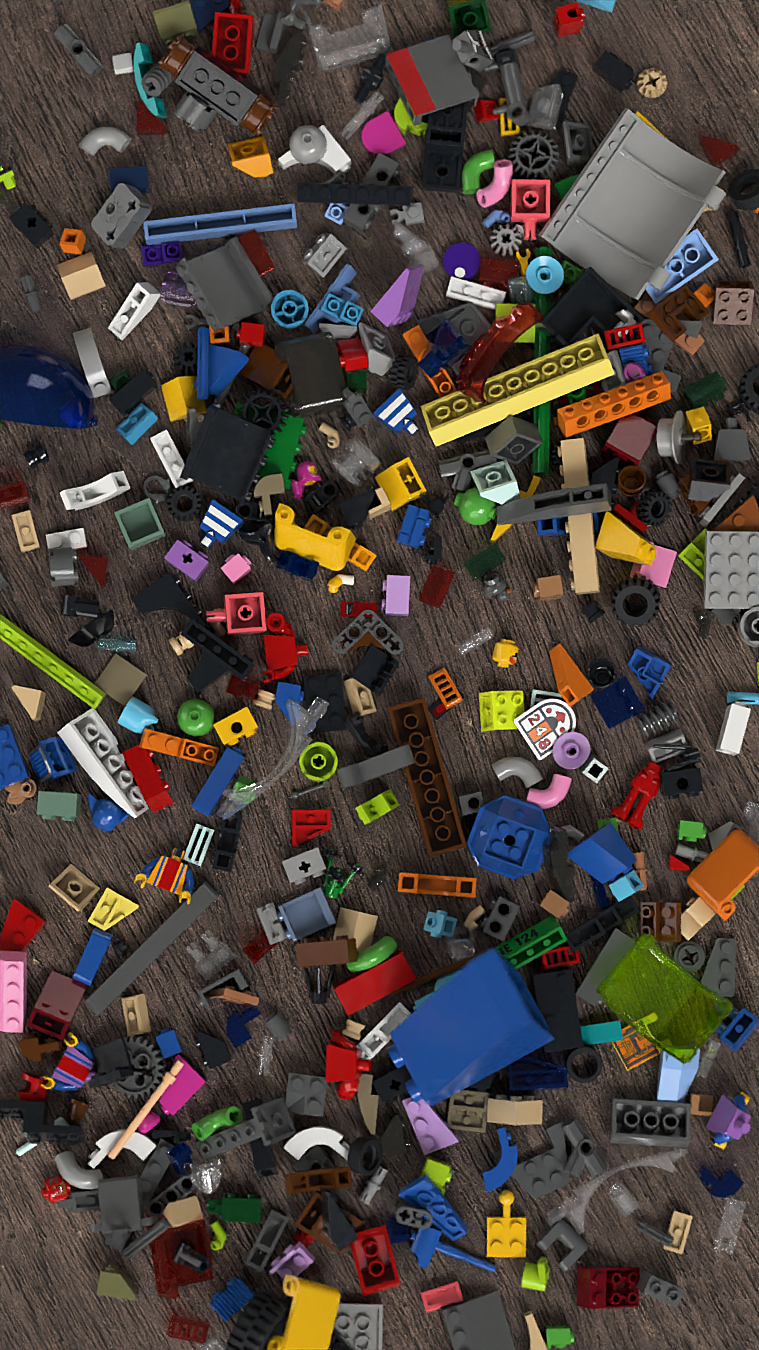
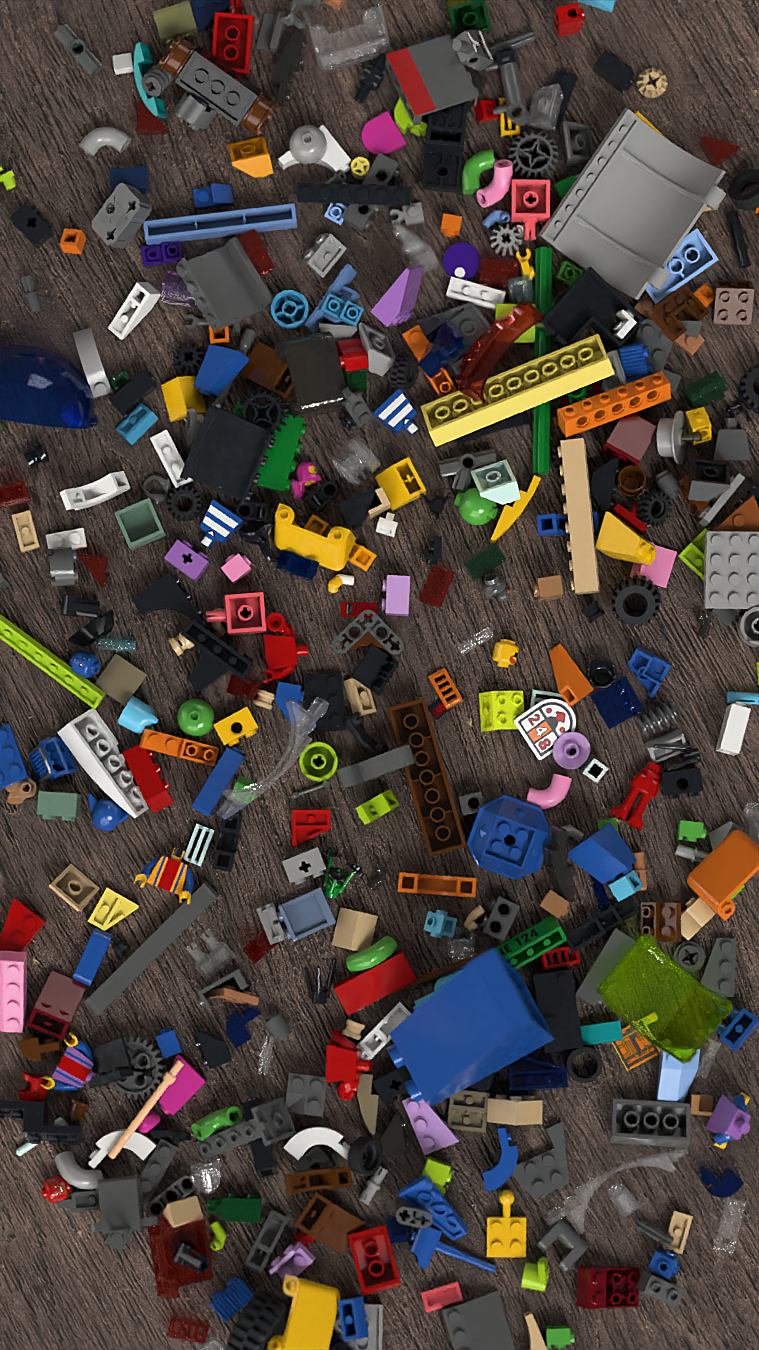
tan slope [11,685,46,722] -> none
tan slope [57,251,106,300] -> none
olive slope [97,1263,140,1301] -> none
tan slope [121,994,151,1036] -> none
dark grey axle [122,1218,170,1259] -> none
clear blue panel [166,1142,193,1176] -> none
blue axle [197,327,209,400] -> none
red brick [237,322,265,347] -> none
dark tan brick [254,473,286,516] -> none
reddish brown brick [295,935,358,967] -> none
tan arm [319,422,340,449] -> none
black slope [321,1188,358,1252] -> none
clear pin [339,90,384,141] -> none
blue brick [396,505,432,549] -> none
dark grey slope [485,415,543,465] -> none
light grey cylinder [491,756,543,788] -> none
dark grey slope [497,483,612,525] -> none
medium azure dish [526,256,564,294] -> none
dark grey piece [561,1118,606,1178] -> none
red slope [604,323,646,350] -> none
magenta tile [623,362,647,383] -> none
red slope [668,855,689,871] -> none
none -> blue head [70,650,100,678]
none -> blue slope [193,183,233,210]
none -> blue brick [337,1296,369,1341]
none -> light yellow wheel [351,157,370,179]
none -> white tile [376,512,398,537]
none -> orange plate [440,213,462,237]
none -> blue brick [648,1246,681,1279]

